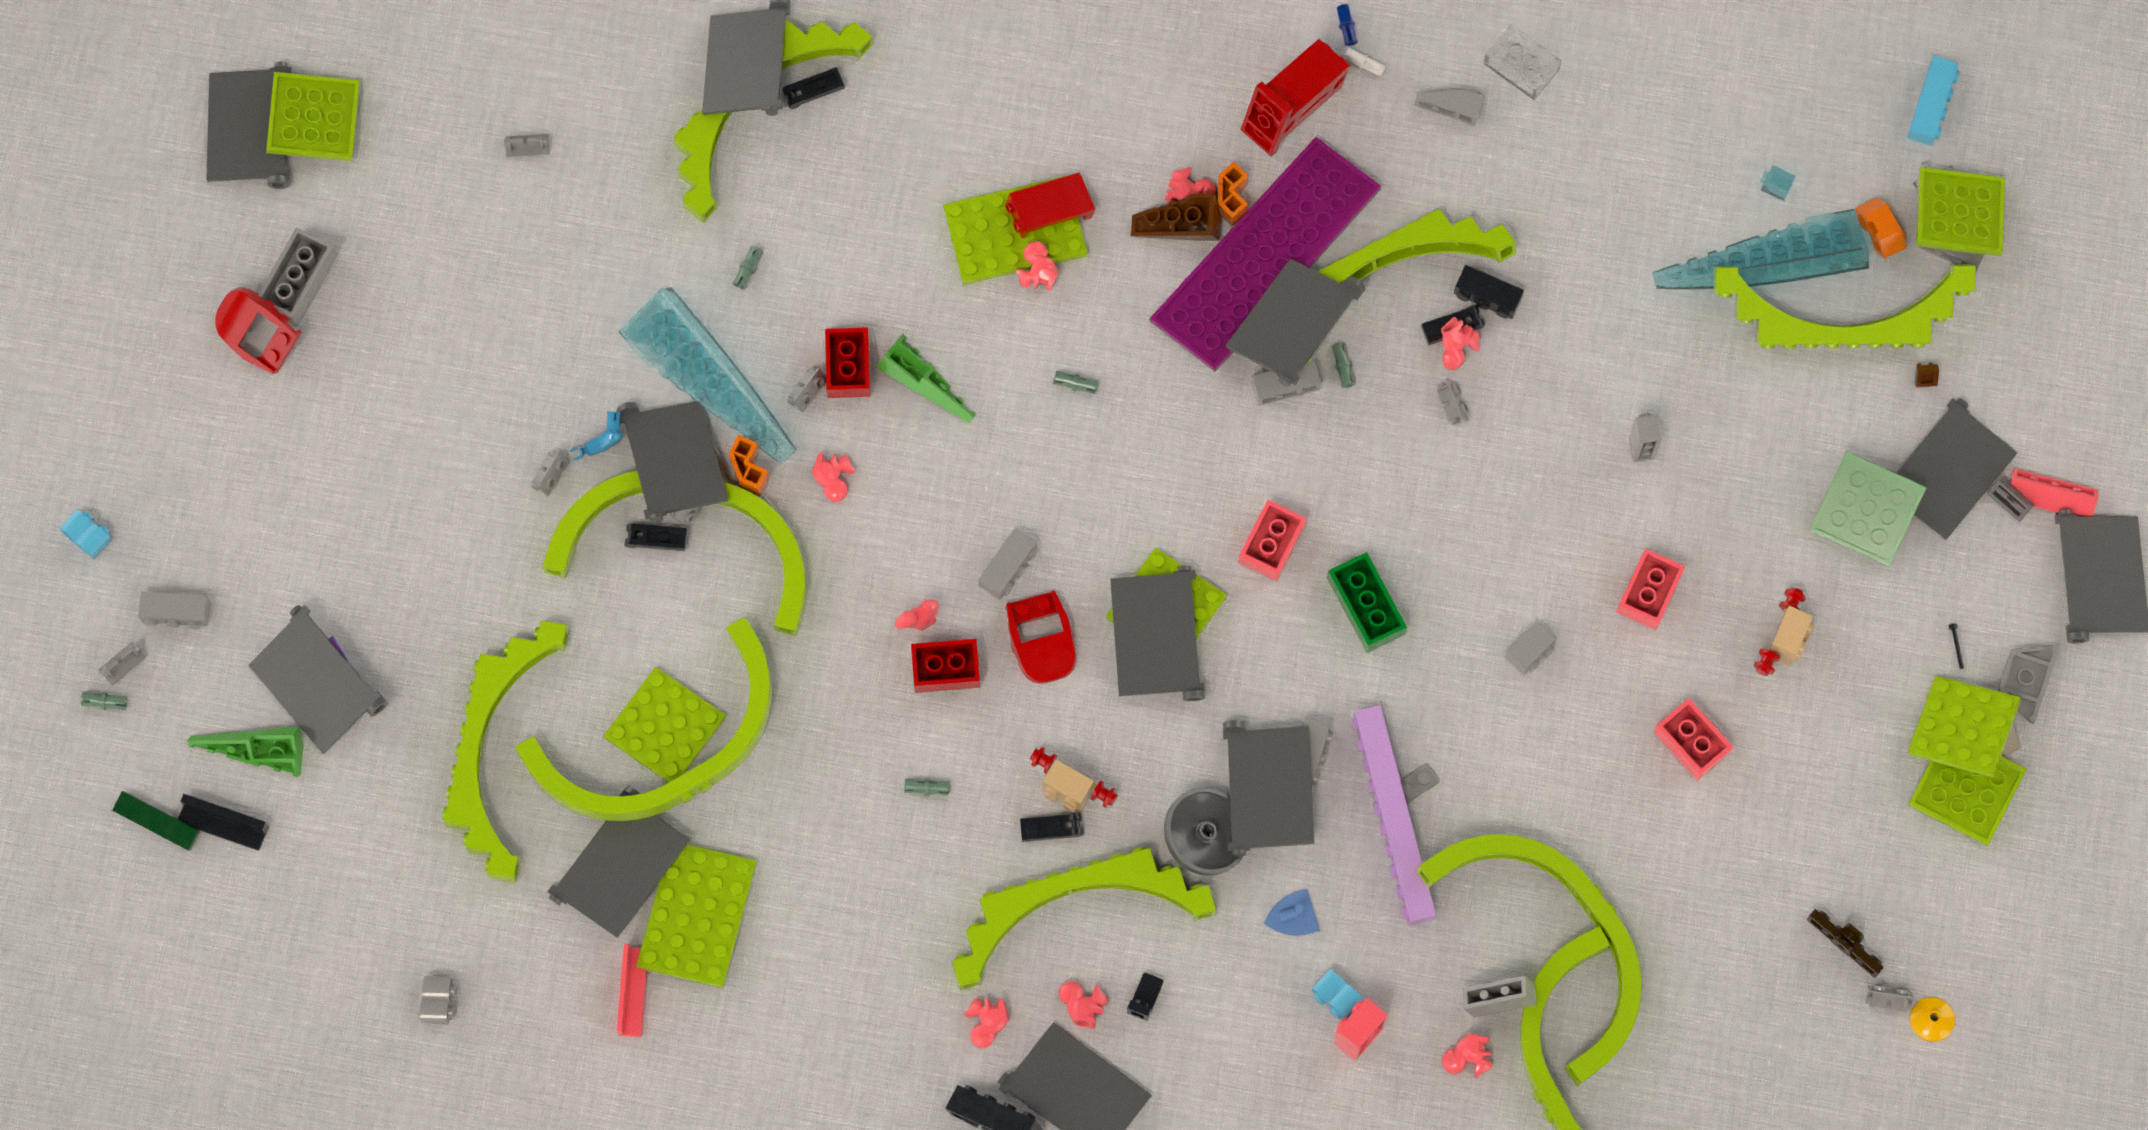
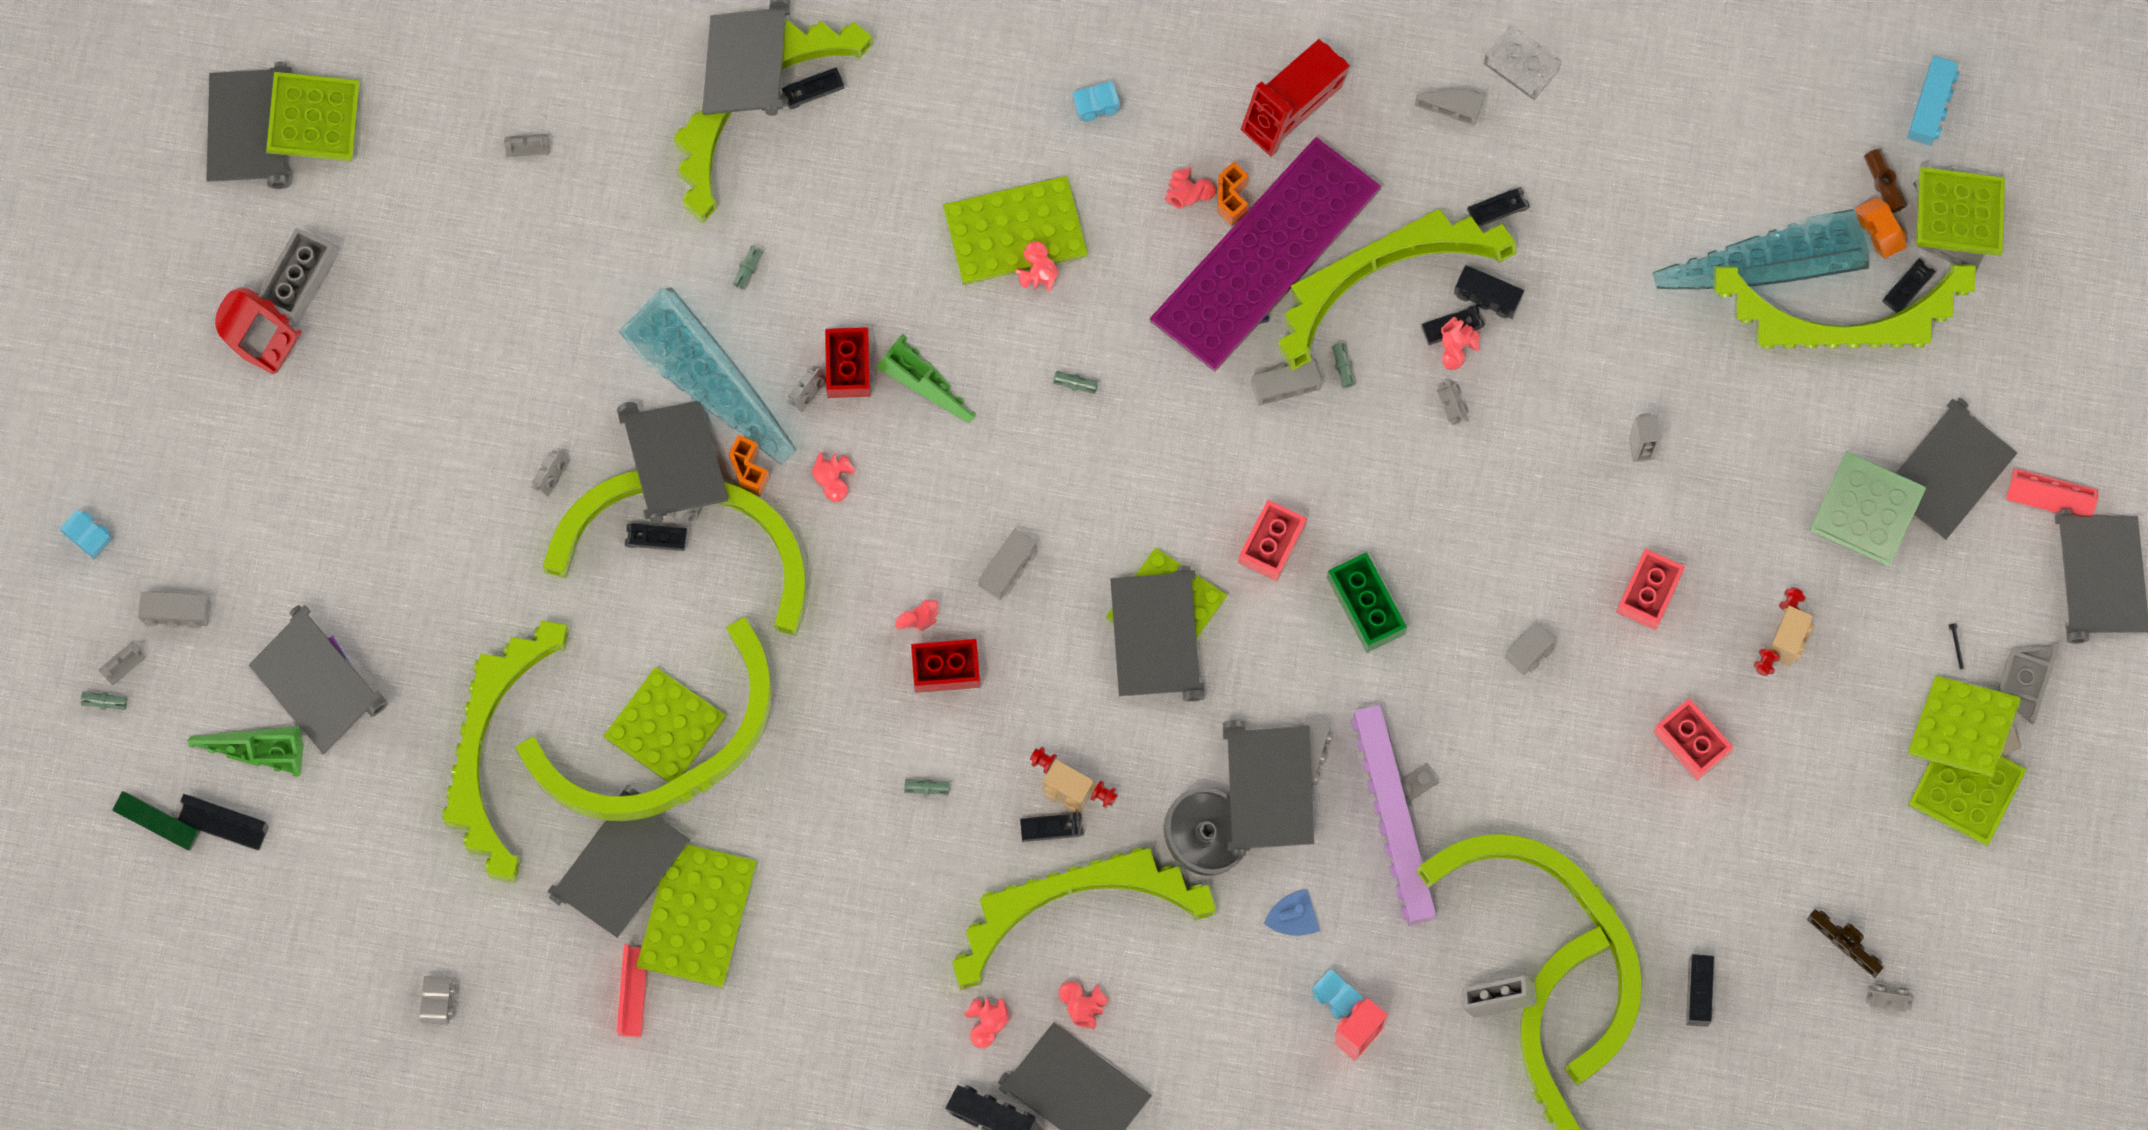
dark azure arm [570,411,623,460] -> none
red panel [1005,172,1095,239] -> none
red slope [1005,590,1077,684] -> none
black bracket [1127,973,1164,1022] -> none
reddish brown wedge [1131,193,1221,241] -> none
dark grey door [1226,259,1366,387] -> none
clear blue axle [1337,4,1358,46] -> none
white axle [1344,47,1385,76] -> none
coral animal [1442,1033,1492,1078] -> none
clear light blue brick [1760,165,1796,201] -> none
yellow dish [1910,997,1955,1042] -> none
reddish brown tile [1915,362,1939,387] -> none
dark grey tile [1987,476,2035,522] -> none
none -> medium azure brick [1072,81,1120,122]
none -> black plate [1467,187,1530,227]
none -> black brick [1686,954,1714,1027]
none -> reddish brown piece [1864,149,1907,213]
none -> black plate [1882,258,1937,313]

